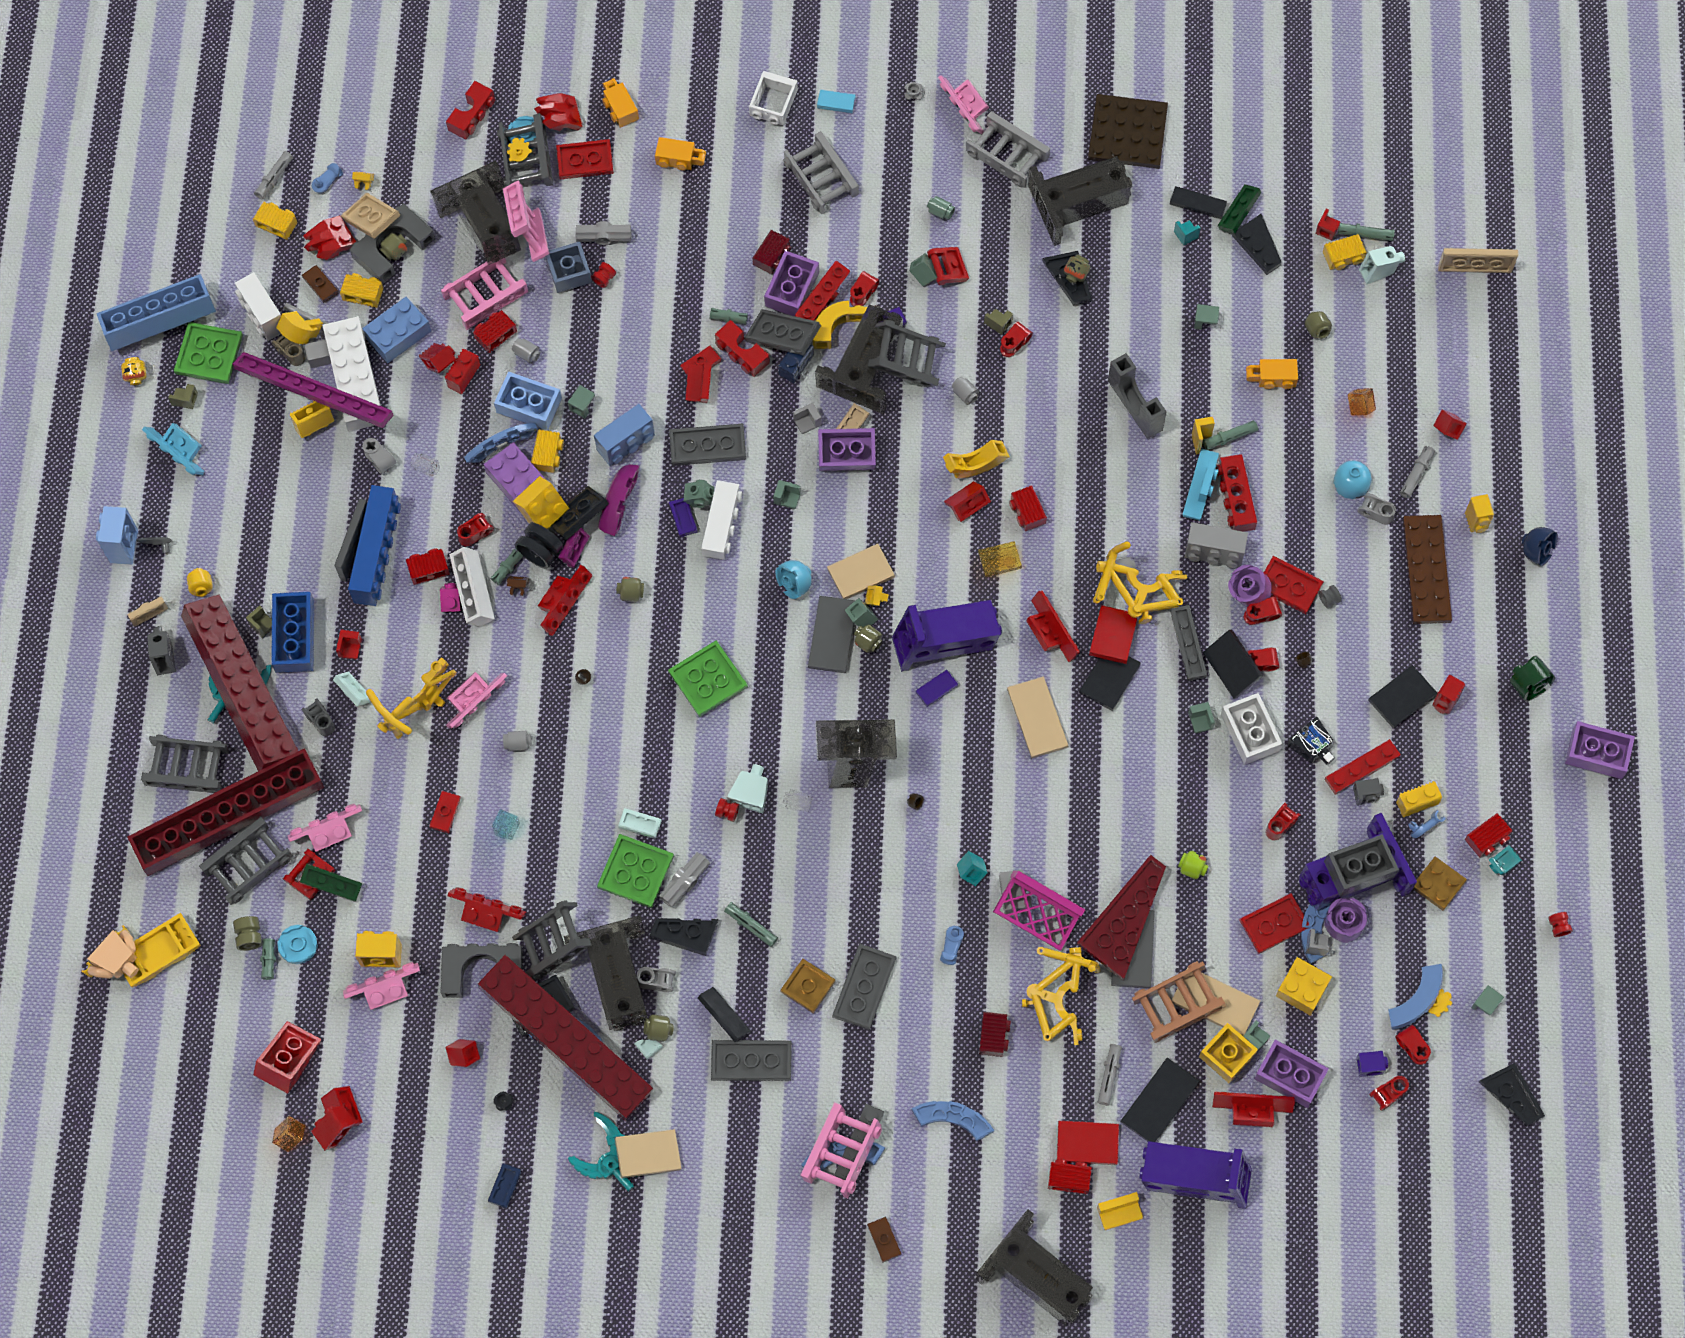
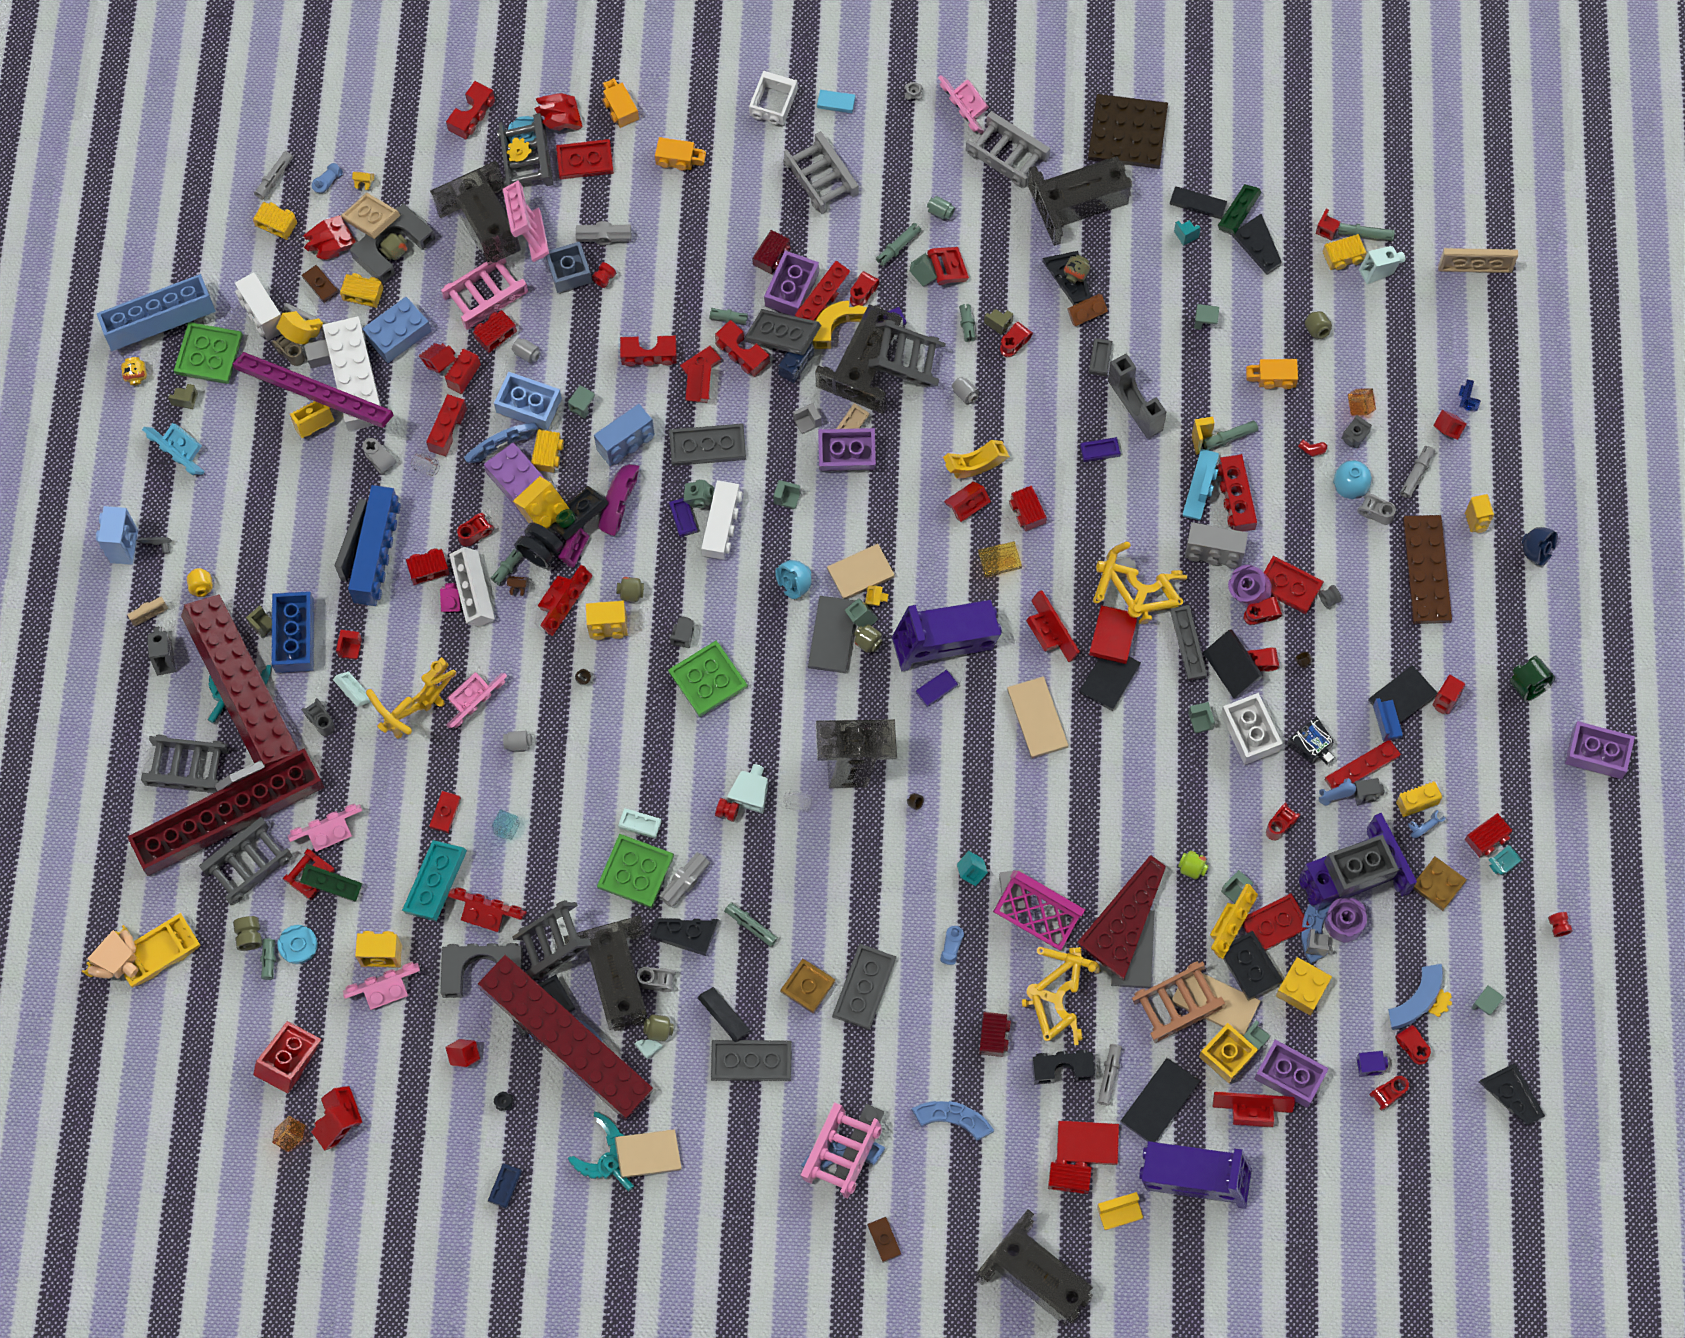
none -> light grey tile [215,761,265,791]
none -> teal plate [402,840,467,921]
none -> red arch [426,394,467,457]
none -> dark green tile [556,509,576,528]
none -> yellow brick [586,601,628,640]
none -> red arch [620,335,677,367]
none -> dark grey brick [670,617,695,648]
none -> sand green pin [876,223,921,266]
none -> sand green pin [959,304,976,342]
none -> black arch [1032,1050,1095,1085]
none -> dark orange plate [1067,294,1108,326]
none -> dark purple tile [1080,437,1121,463]
none -> dark grey tile [1089,338,1113,377]
none -> yellow bracket [1210,884,1258,959]
none -> sand green panel [1221,870,1253,904]
none -> black tile [1223,930,1283,1001]
none -> red arm [1298,439,1327,457]
none -> medium blue piece [1319,778,1356,806]
none -> dark grey brick [1341,415,1372,449]
none -> blue panel [1373,698,1403,742]
none -> clear blue bracket [1458,379,1481,411]

